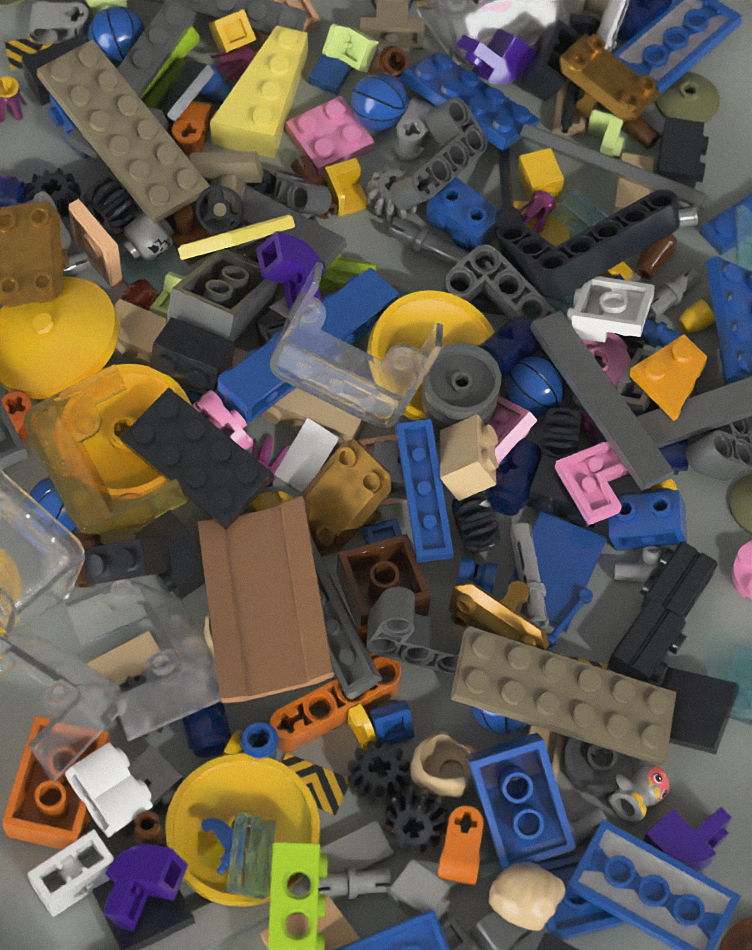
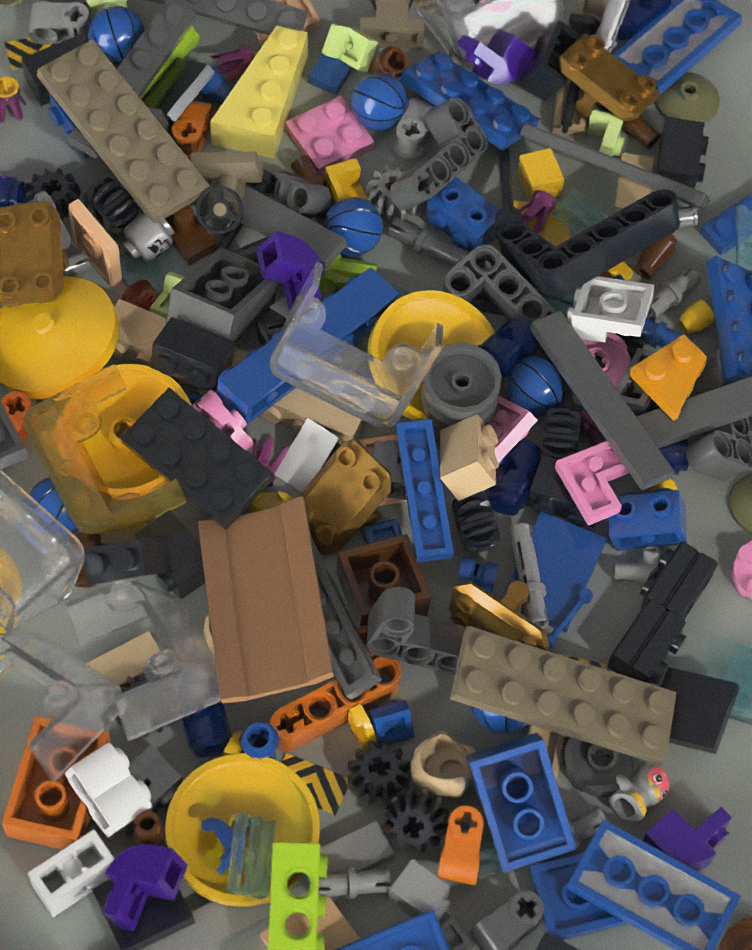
light yellow tile [178,215,295,260] -> none
yellow panel [208,9,256,53] -> none
tan hair [489,862,565,931] -> none
none -> blue piece [323,197,383,257]

